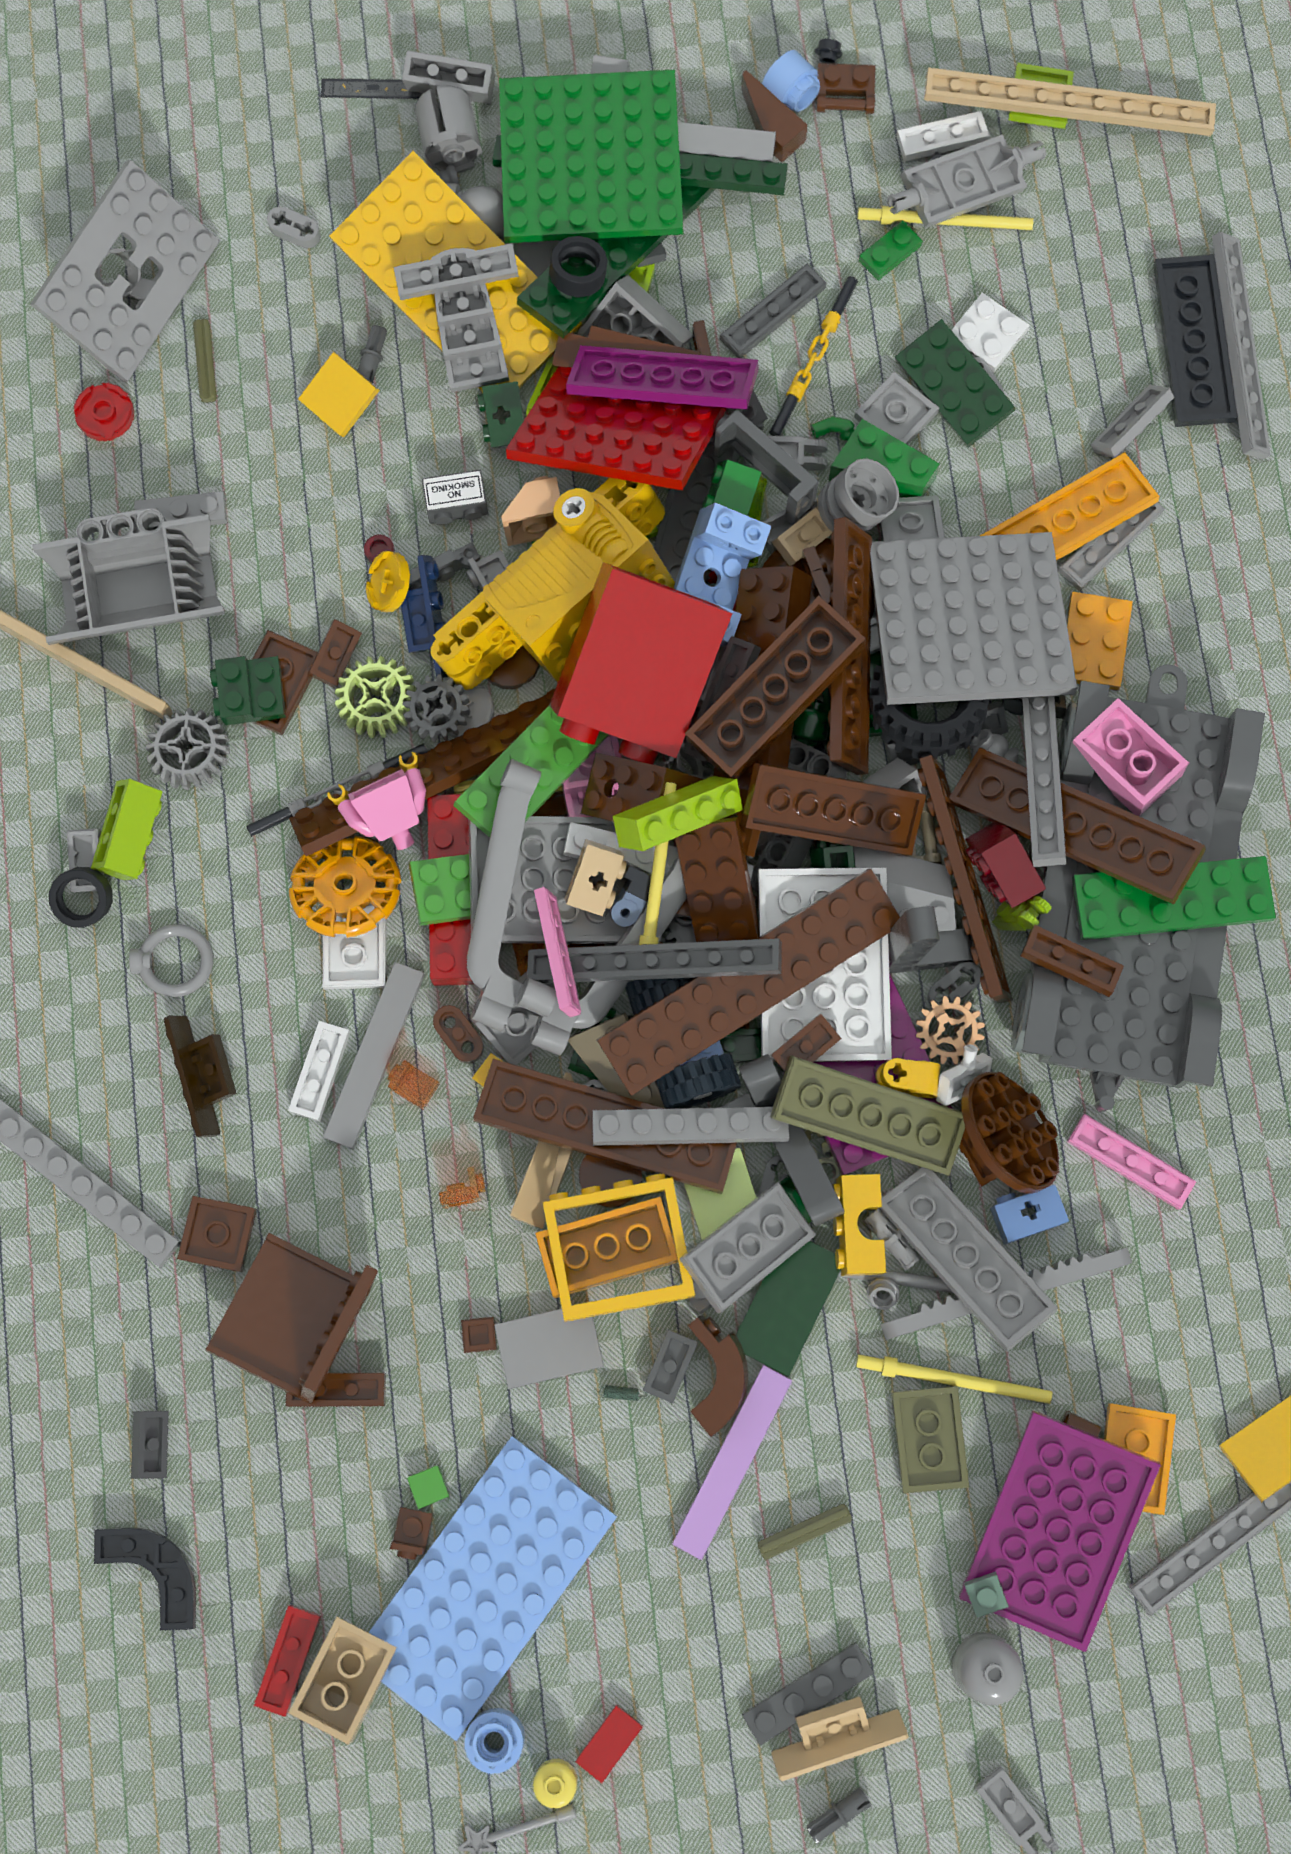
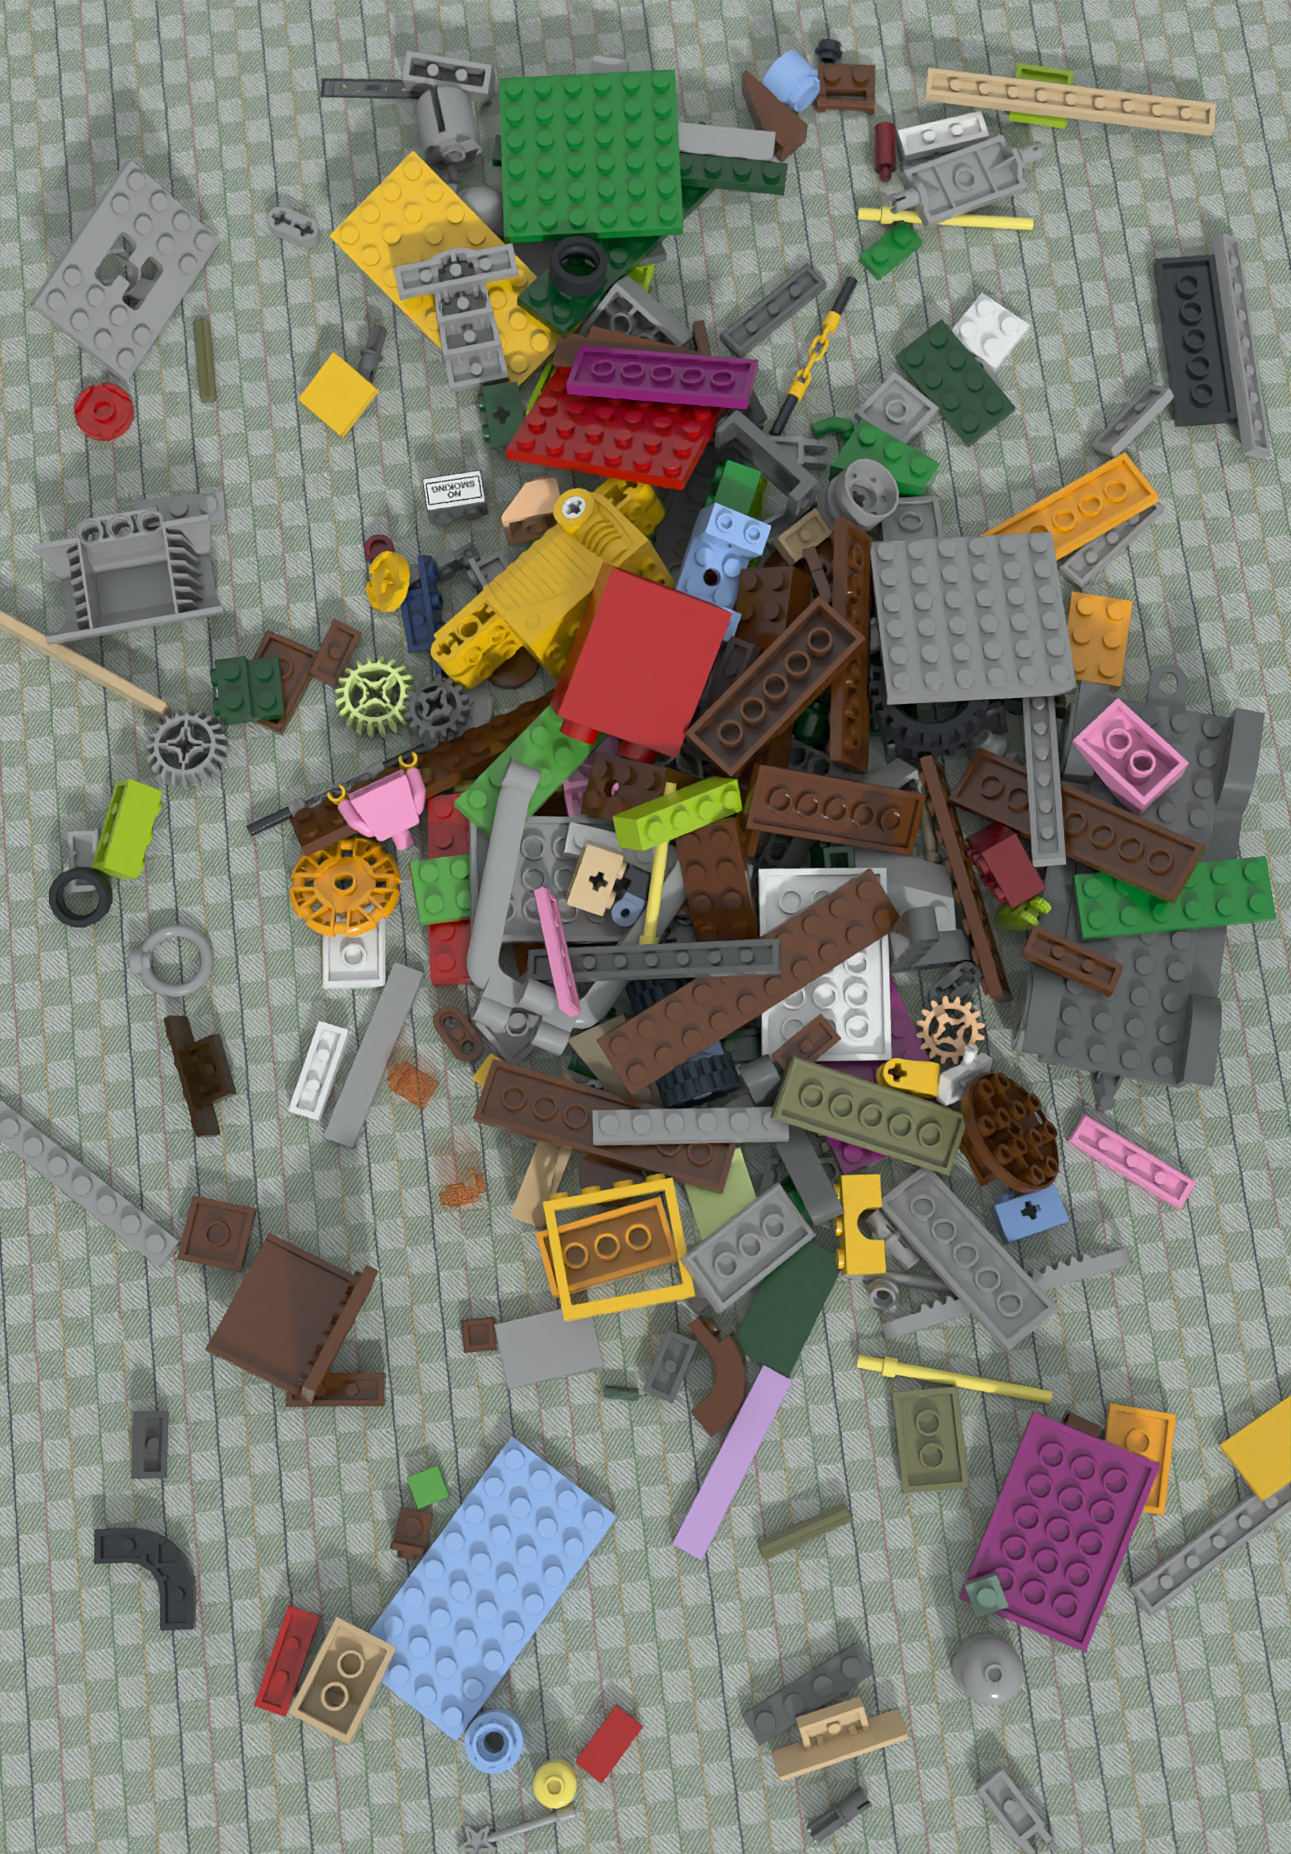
none -> dark red cylinder [874,122,896,182]

